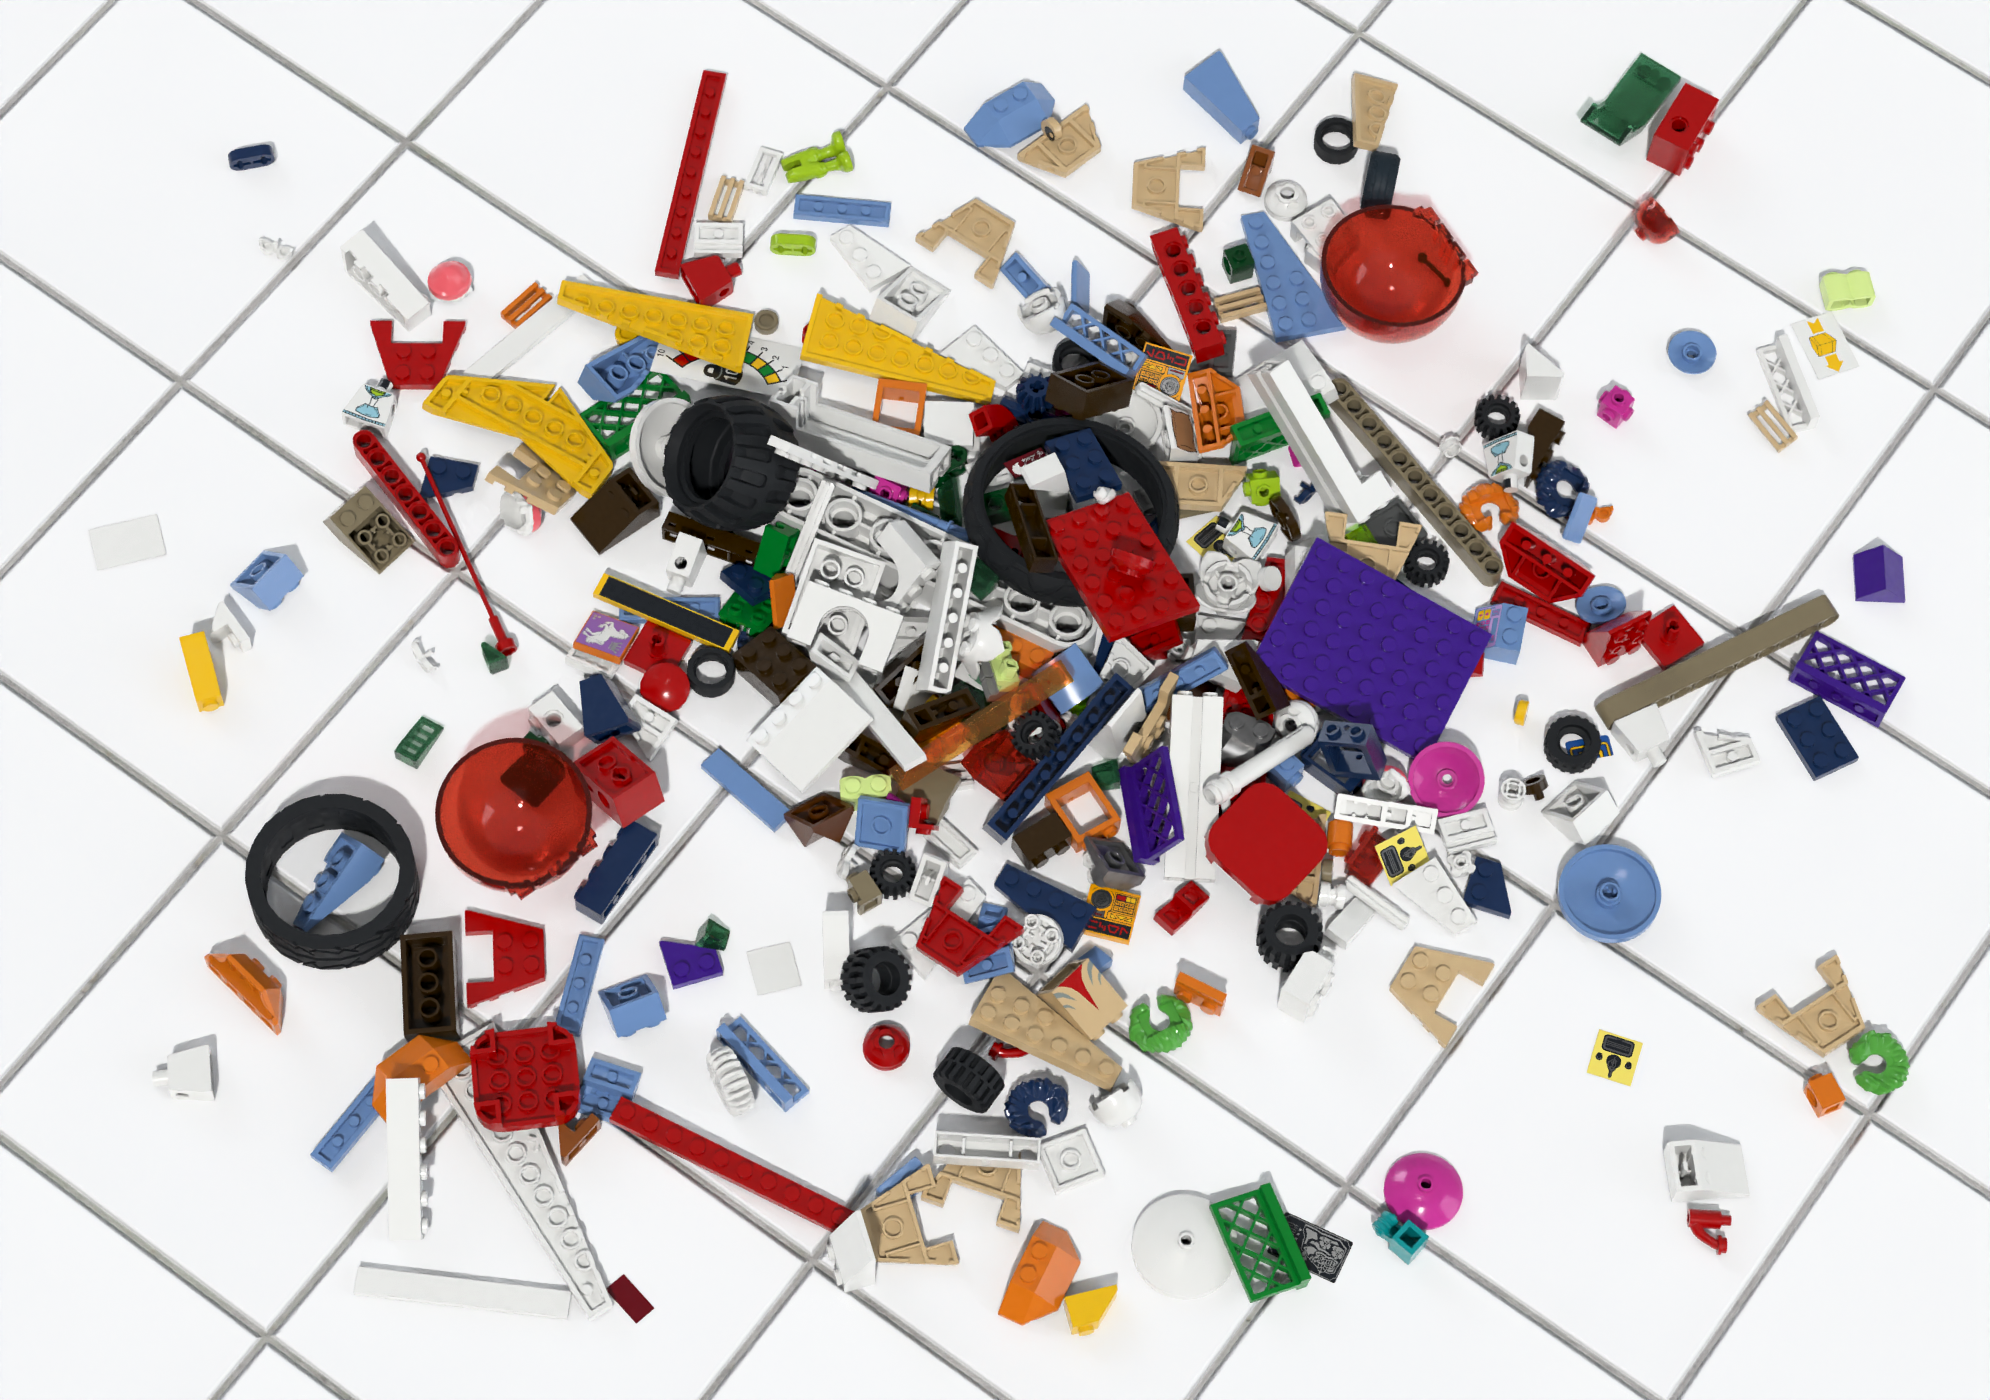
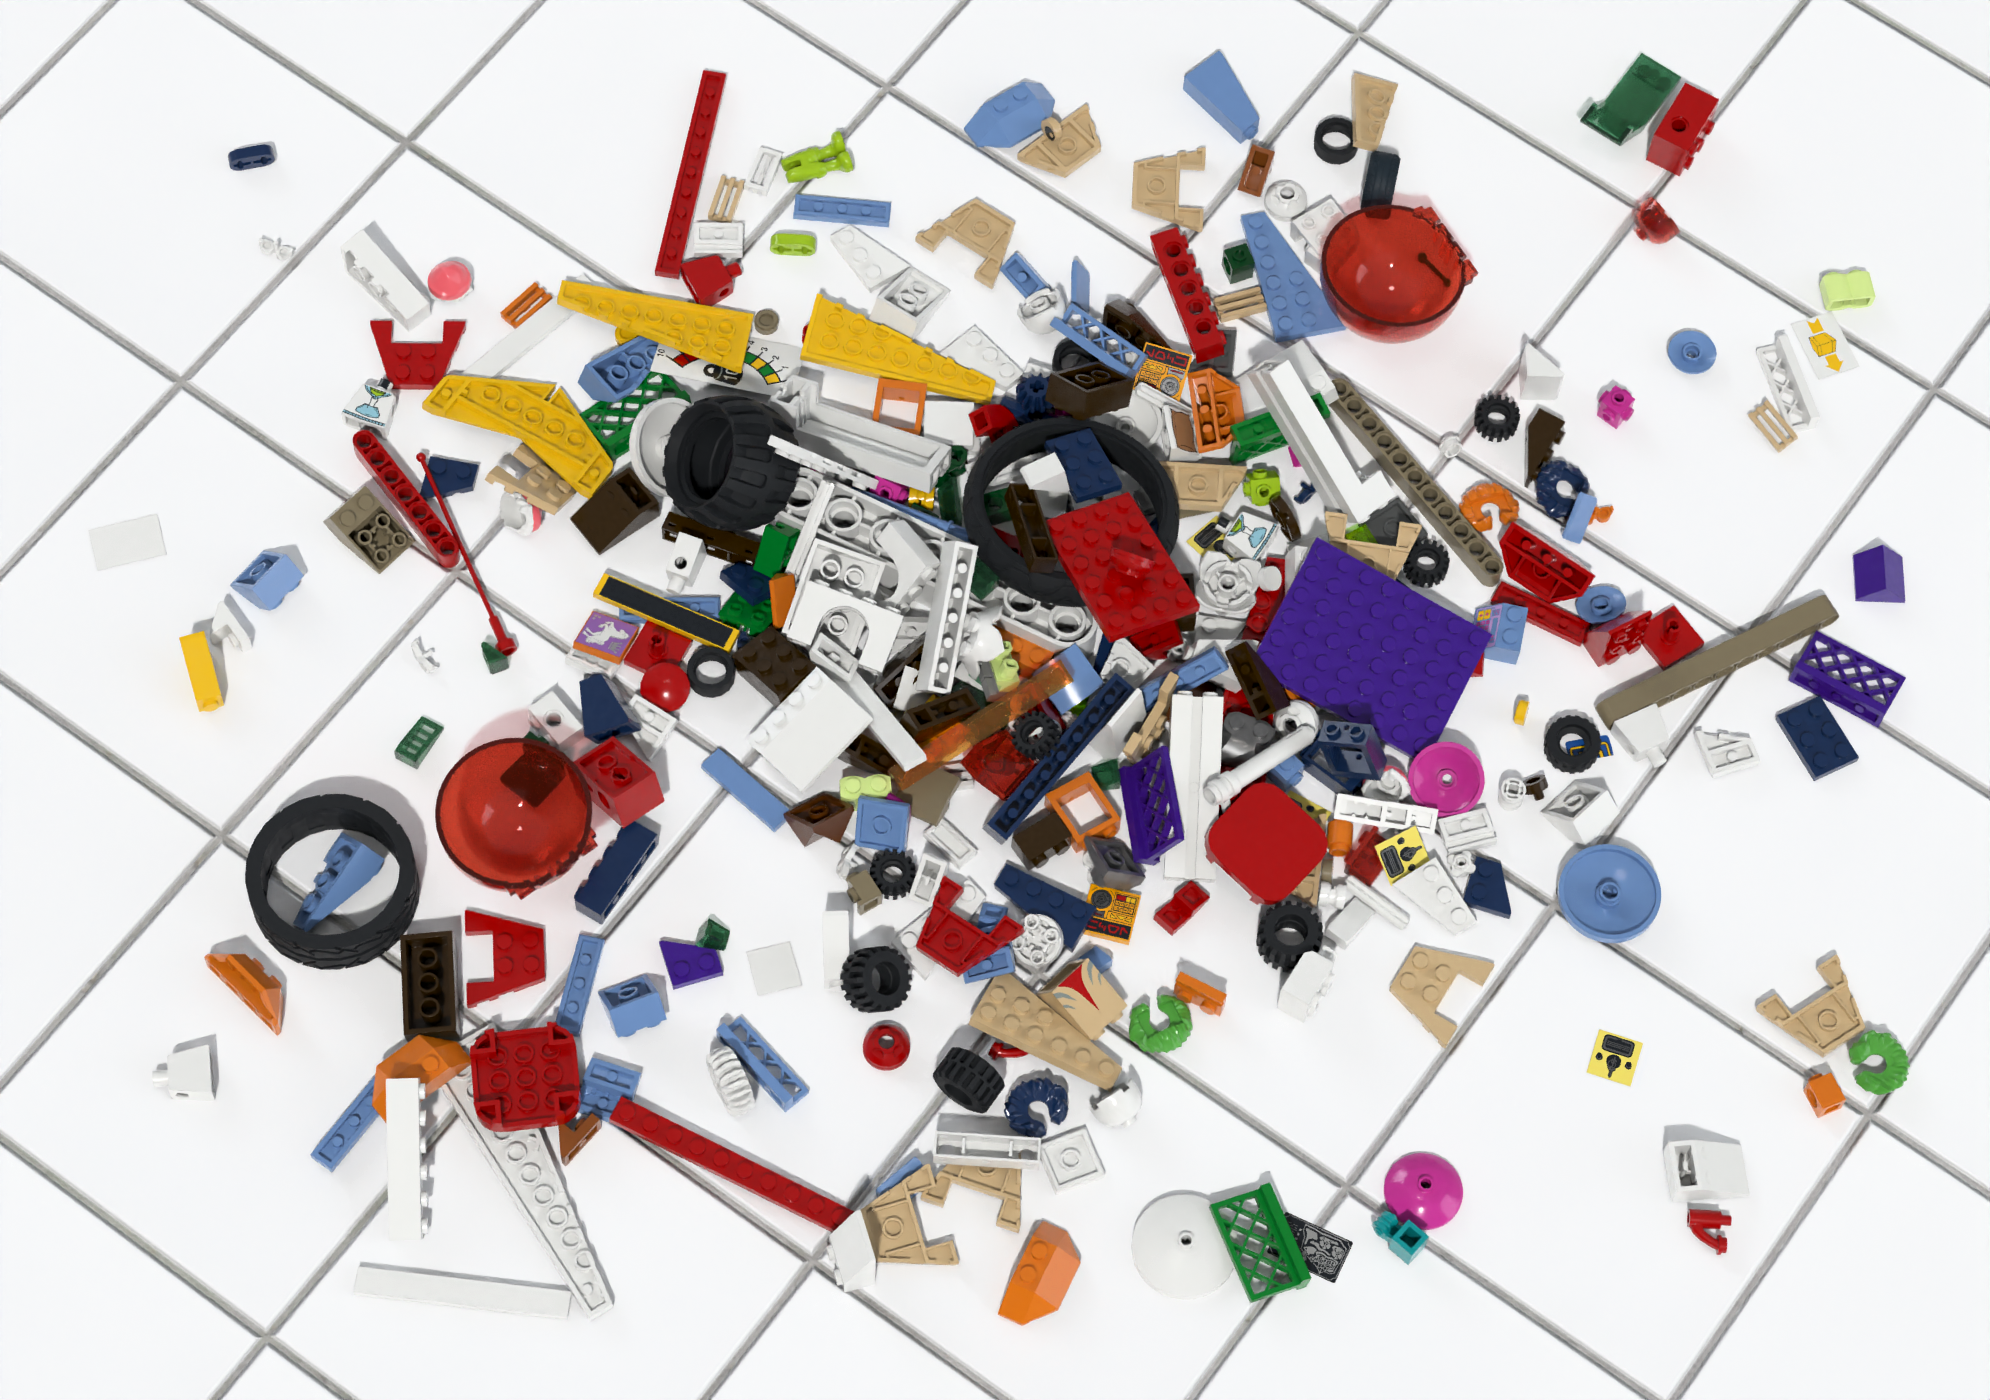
dark red sticker [606,1274,654,1324] -> none
red bracket [908,797,939,835] -> none
dark red sticker [1003,448,1047,479] -> none
yellow slope [1063,1284,1118,1336] -> none
white arm [1093,487,1116,505] -> none
white torso [1483,430,1534,493] -> none

